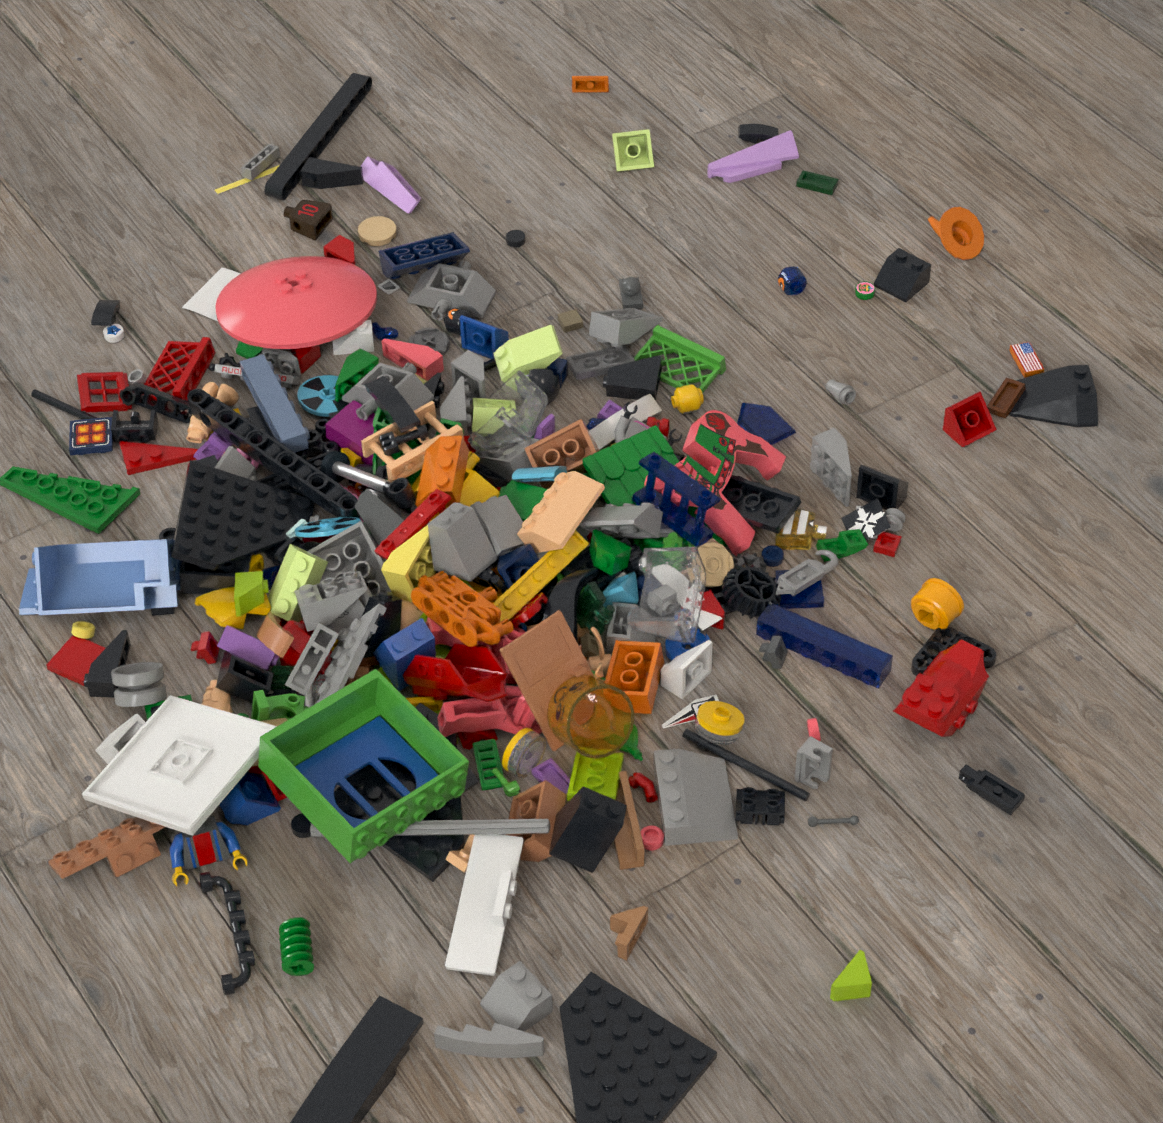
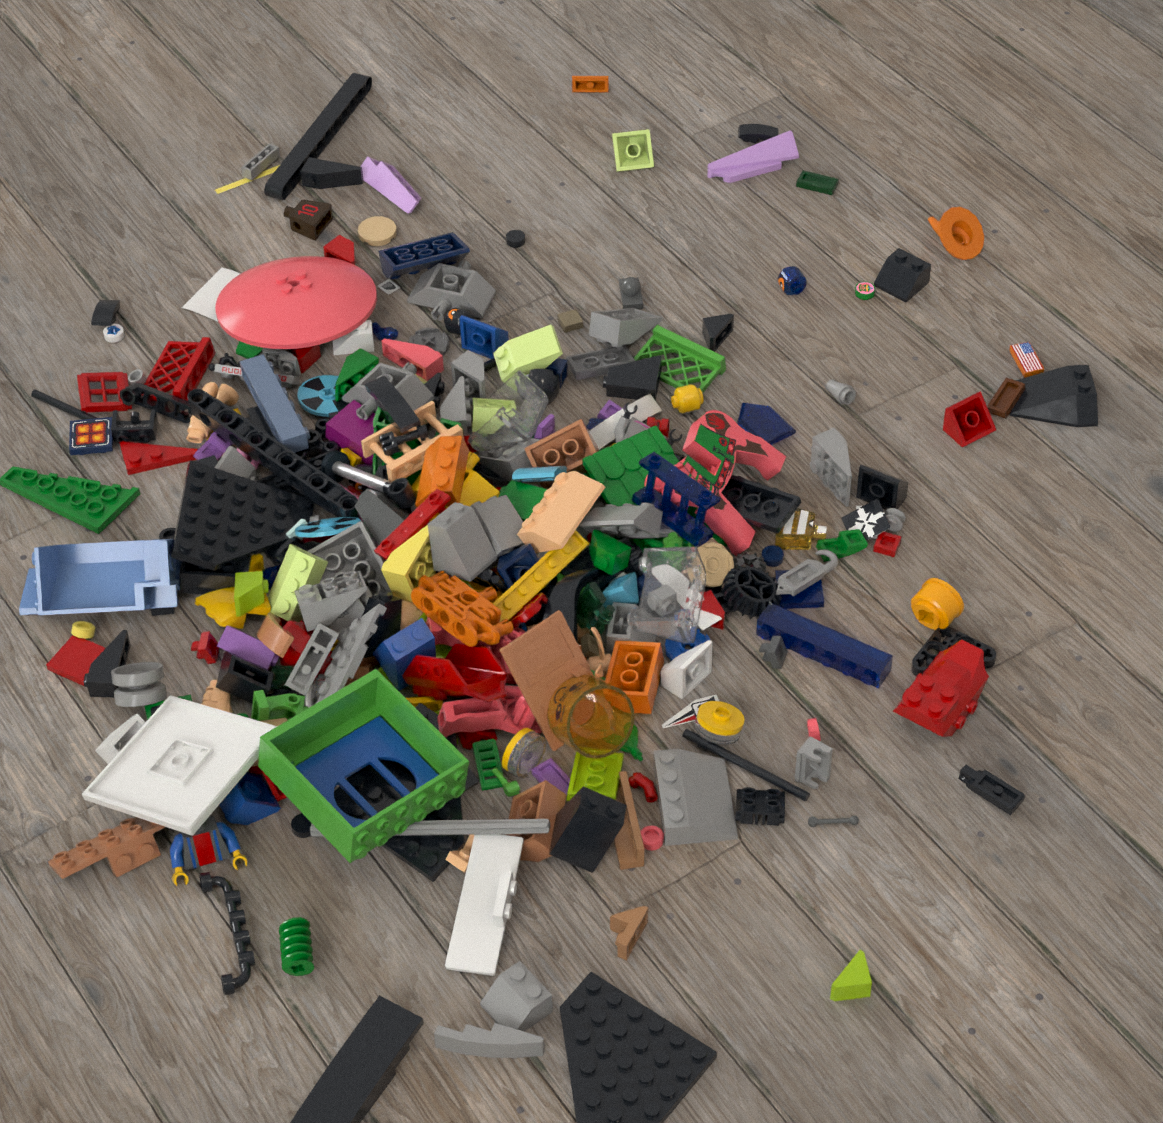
none -> black slope [702,314,734,352]

